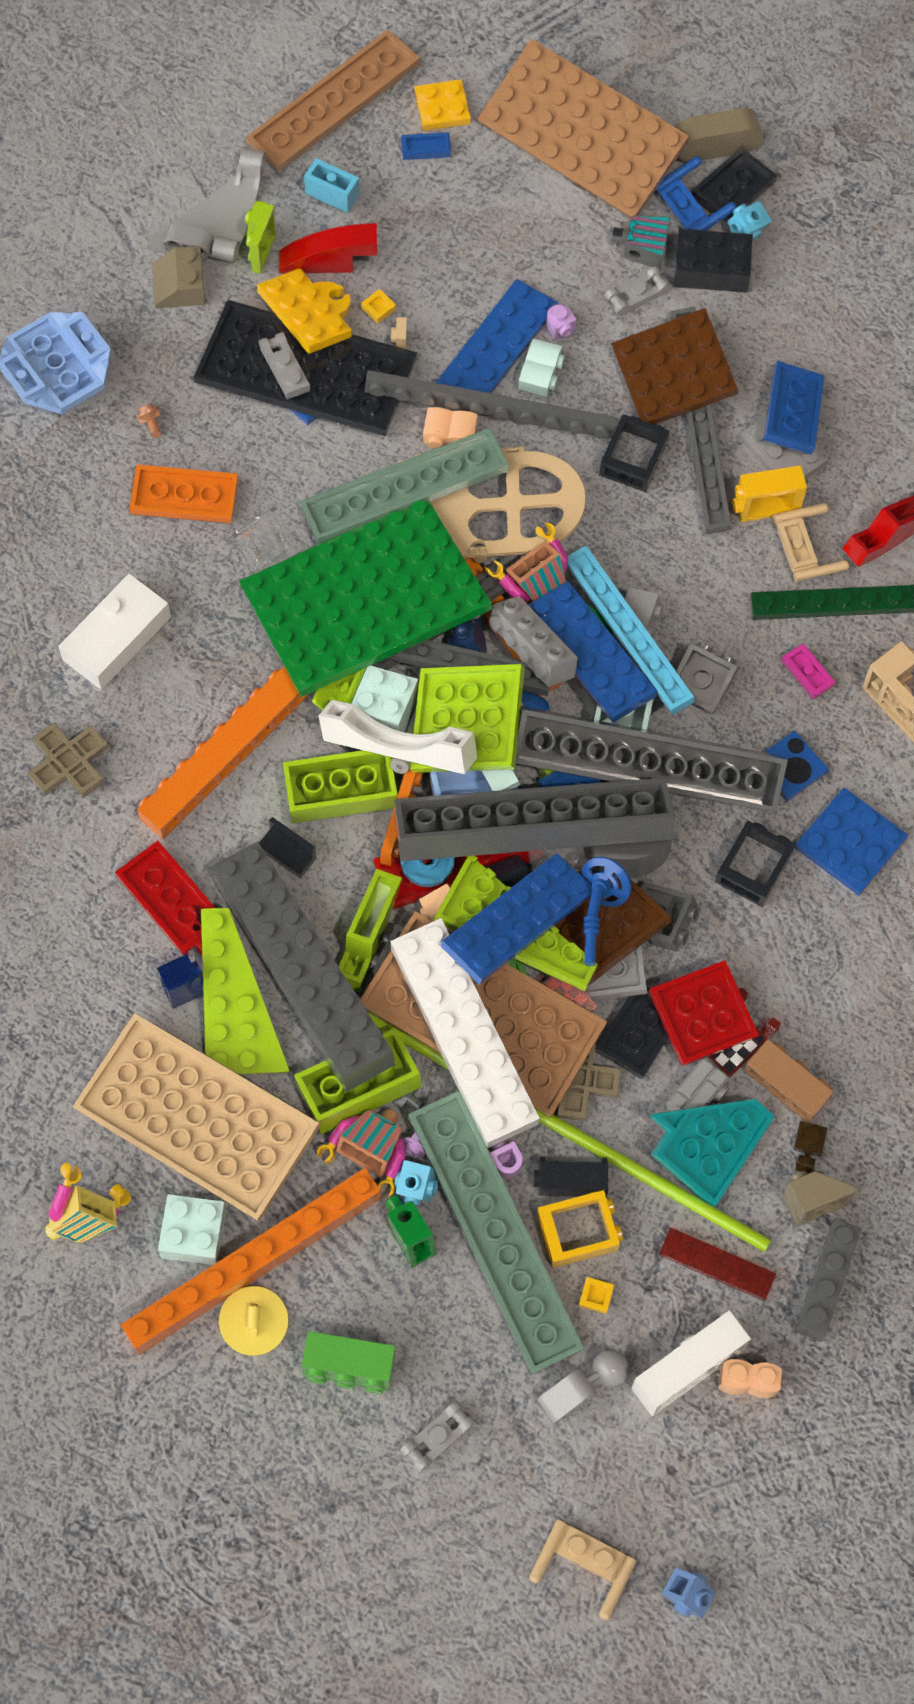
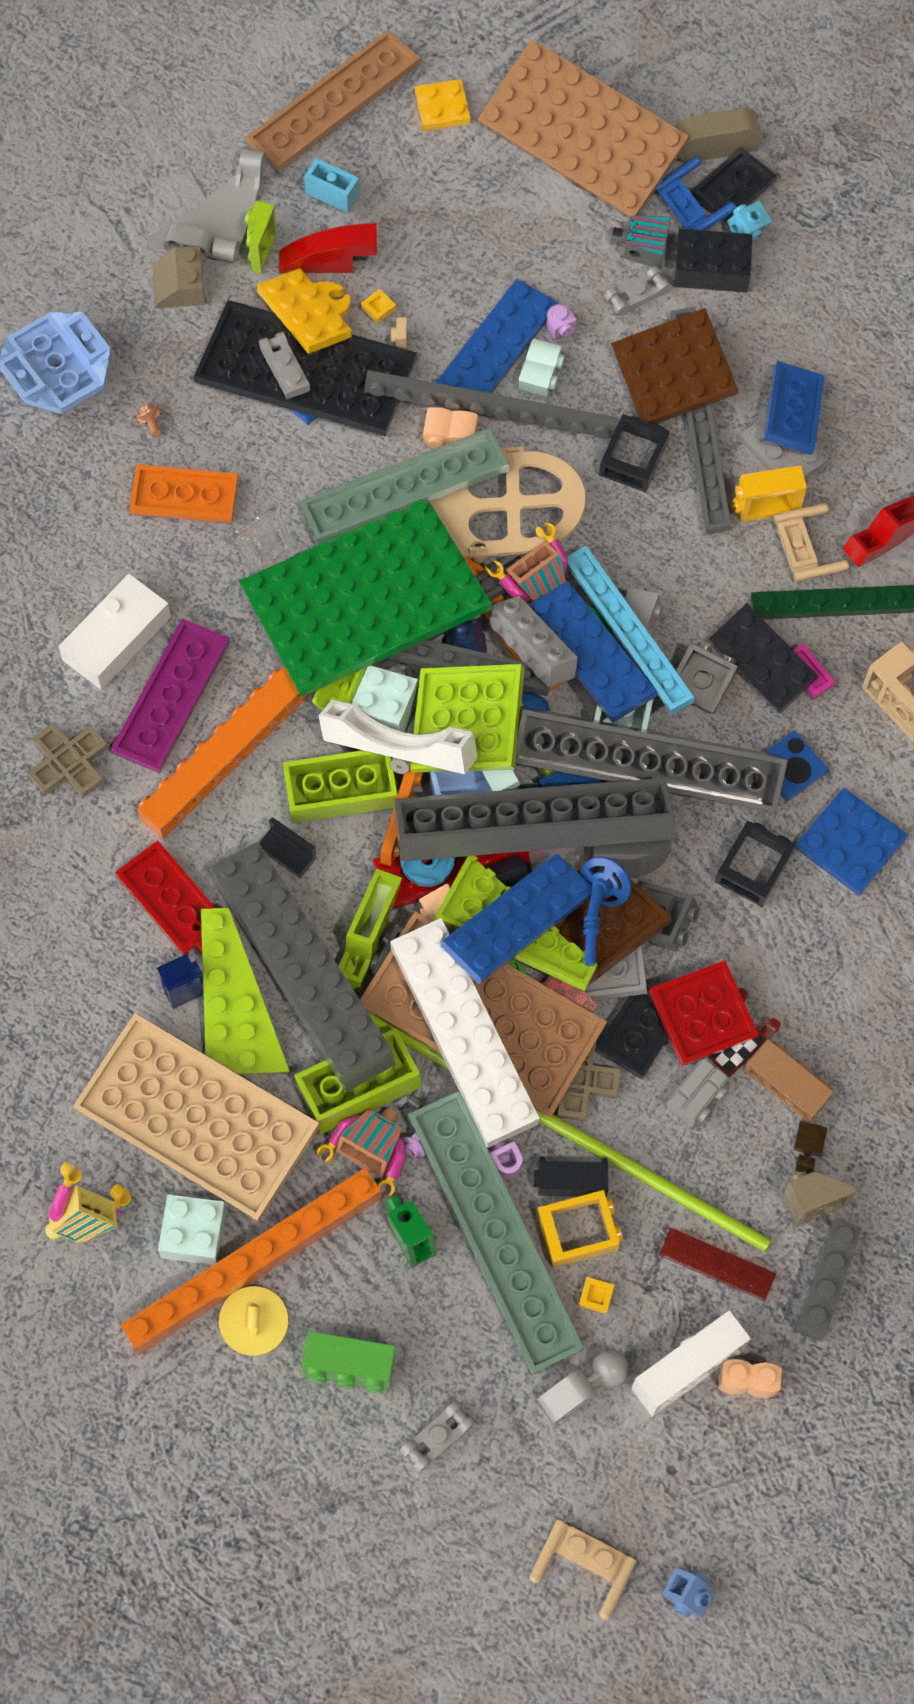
medium azure brick [395,1160,438,1206] -> none
blue tile [401,132,451,160] -> none
teal wing [649,1099,775,1207] -> none
none -> magenta plate [111,618,230,774]
none -> black plate [709,603,819,714]

